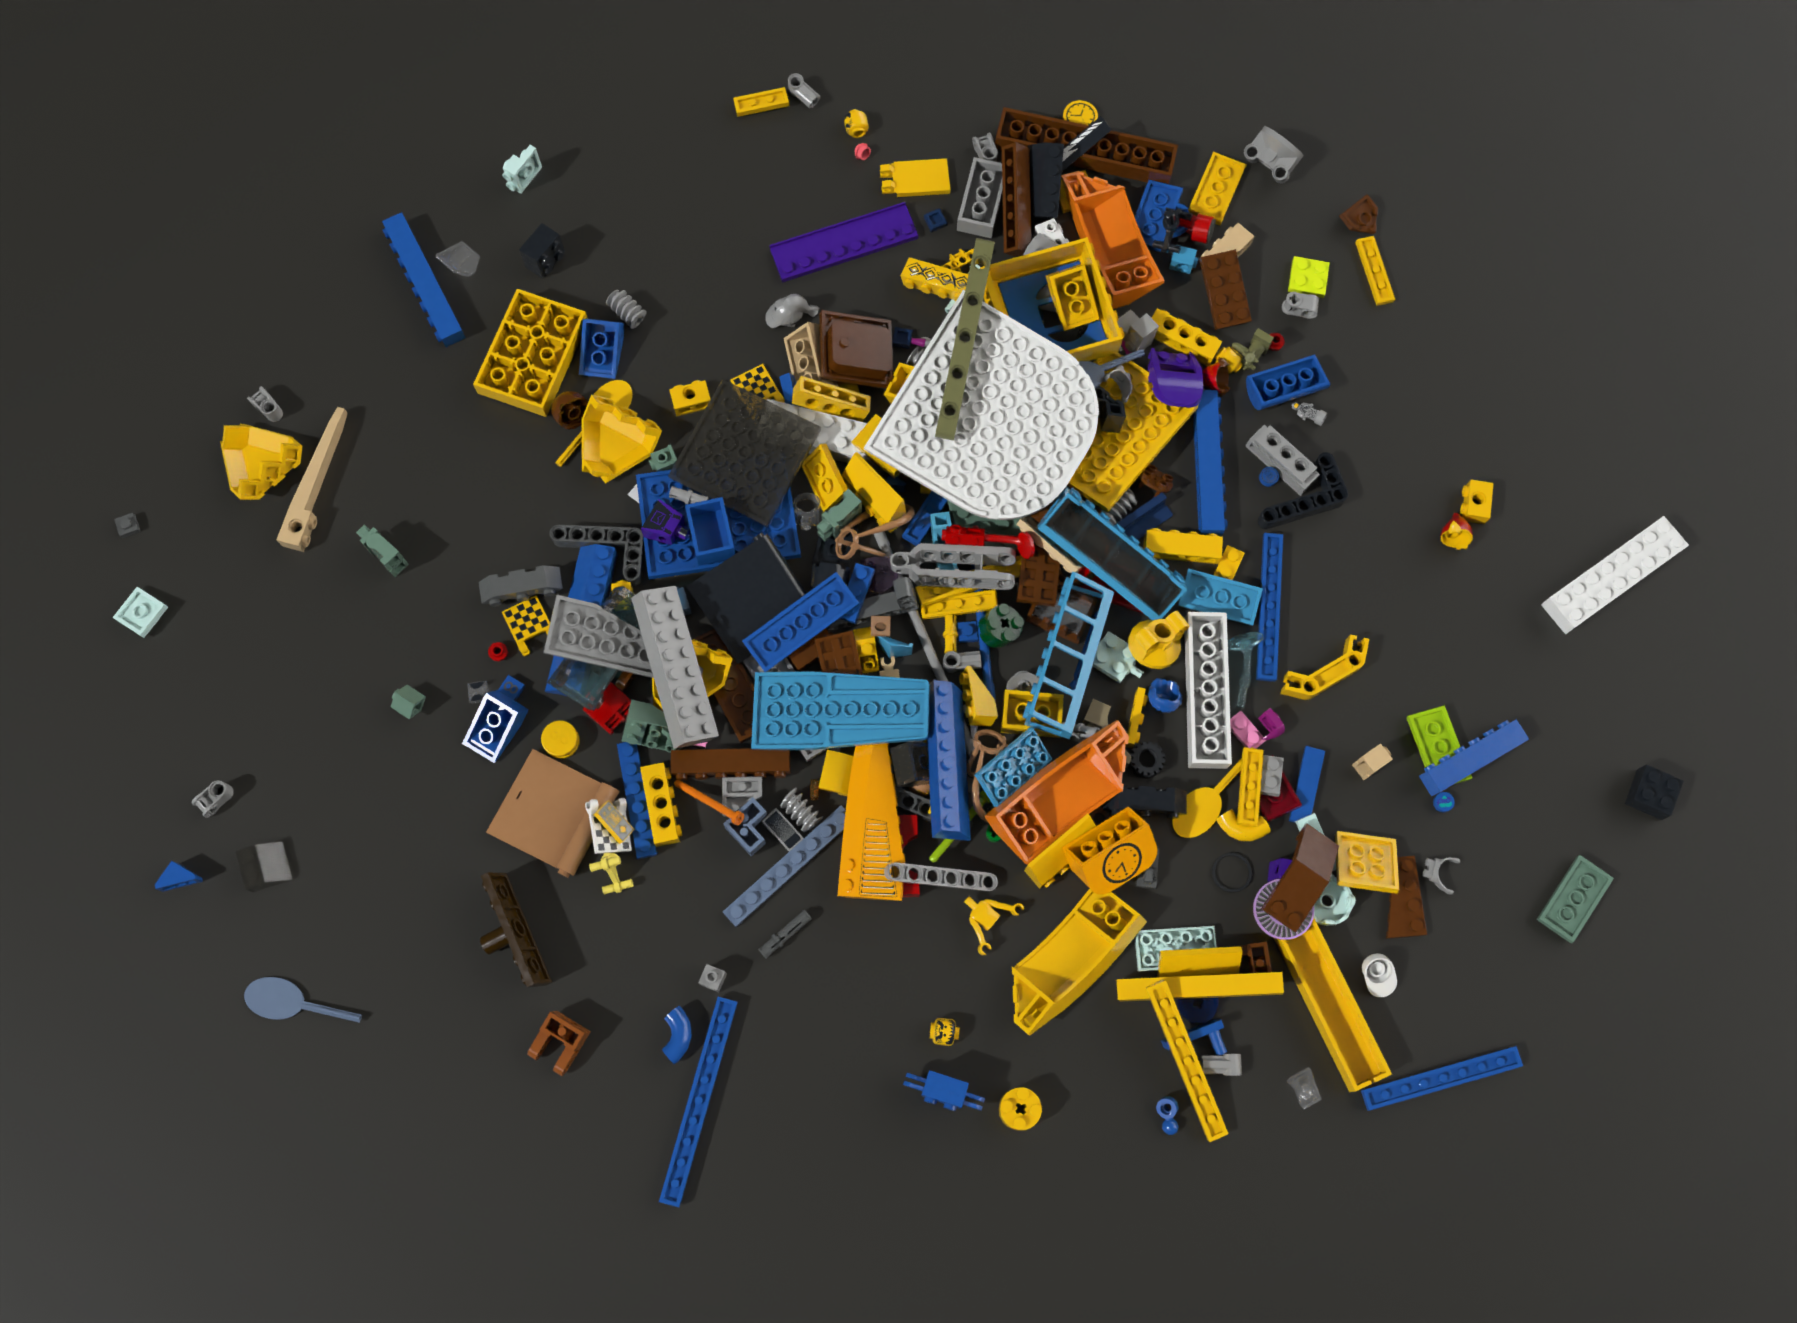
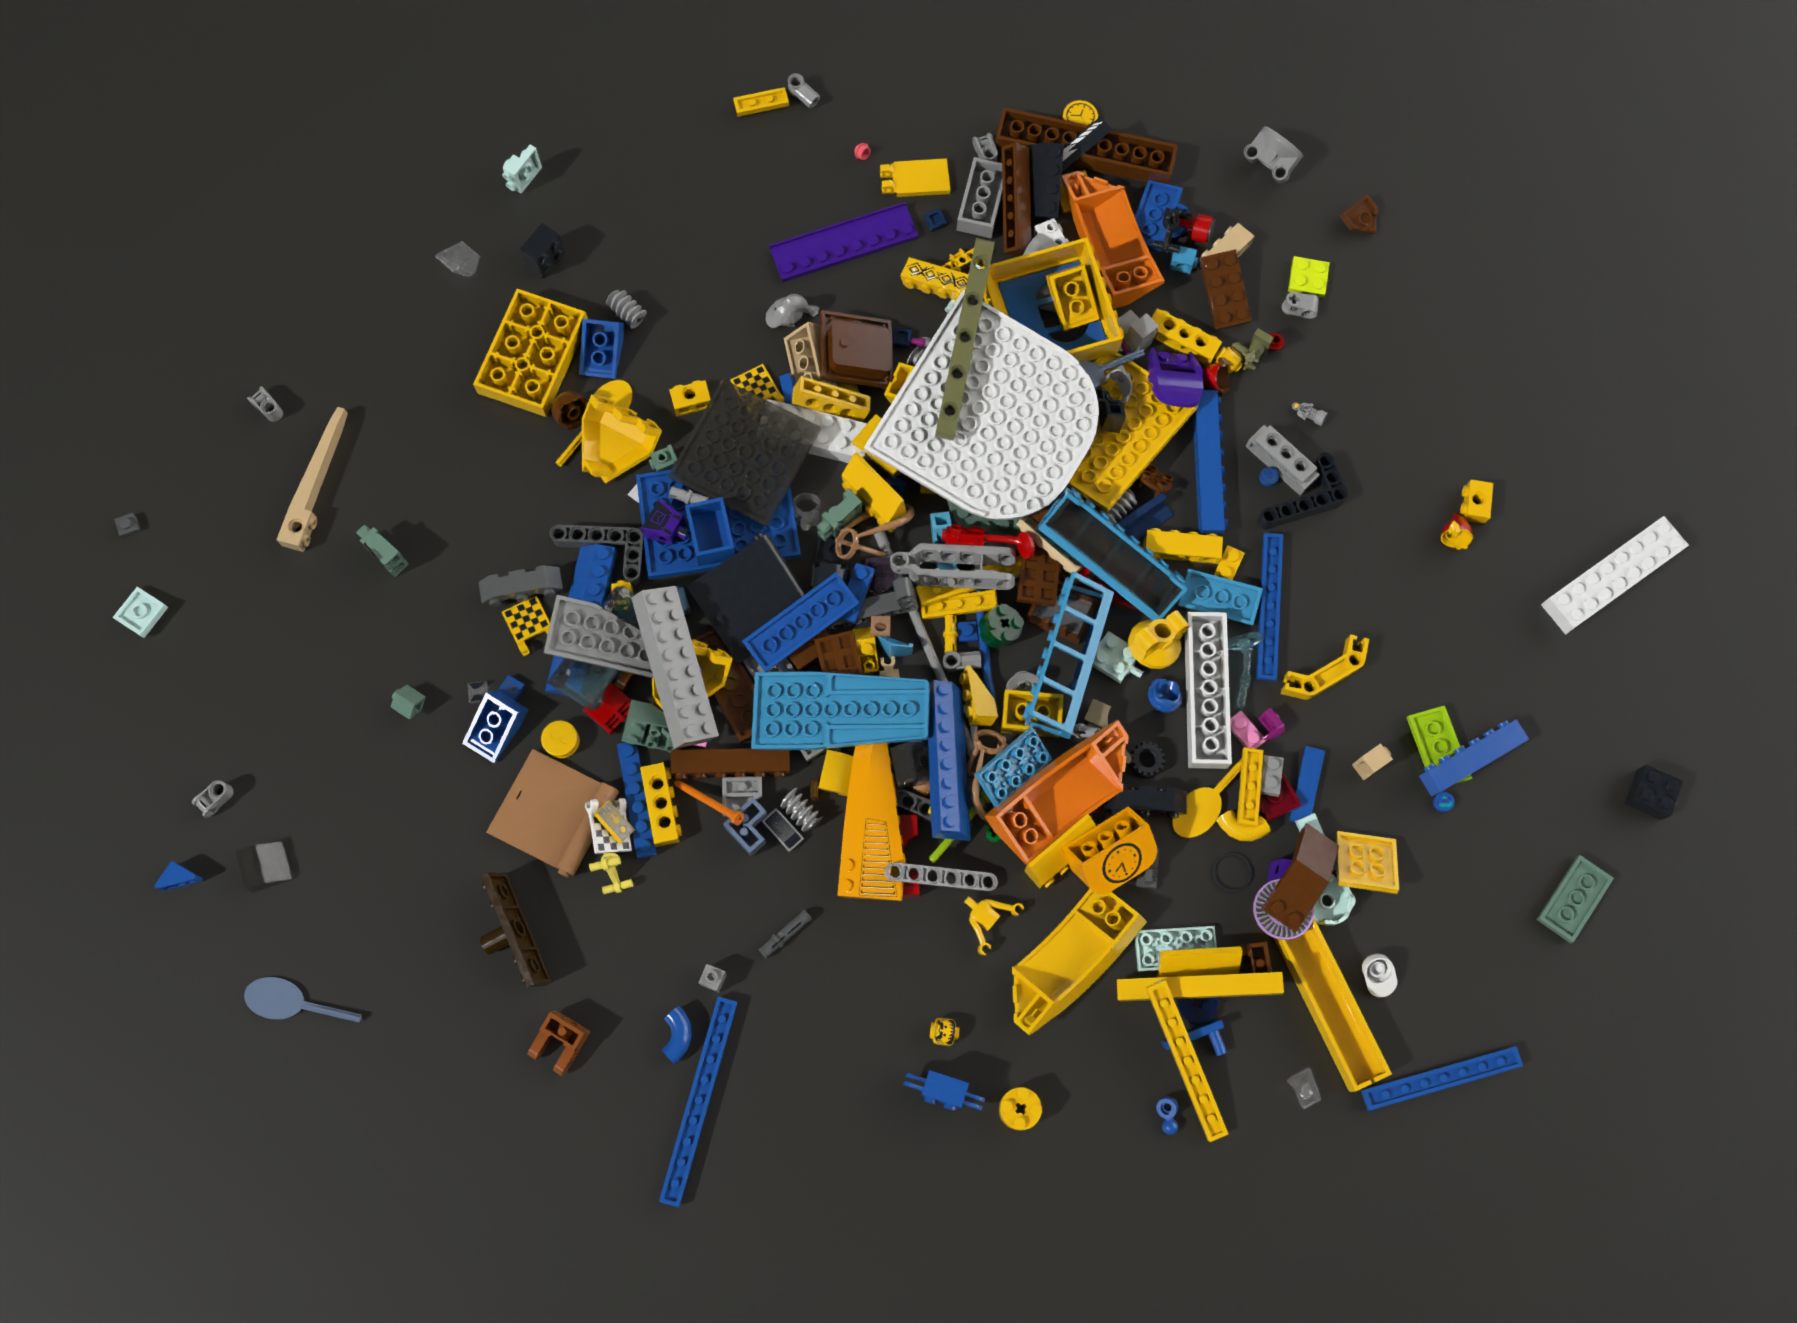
yellow panel [220,423,302,500] -> none
blue brick [382,212,466,347] -> none
red plate [488,642,508,661] -> none
sand blue plate [723,805,846,927] -> none
yellow plate [801,443,848,512] -> none
yellow head [844,109,869,138] -> none
blue plate [902,491,948,546] -> none
yellow plate [1126,687,1148,748] -> none
yellow tile [1188,151,1246,225] -> none
light grey piece [1200,1054,1242,1076] -> none
blue brick [1246,355,1330,410] -> none
yellow tile [1355,236,1395,306] -> none
reddish brown wing [1386,856,1427,939] -> none
light grey helmet [1423,857,1460,895] -> none

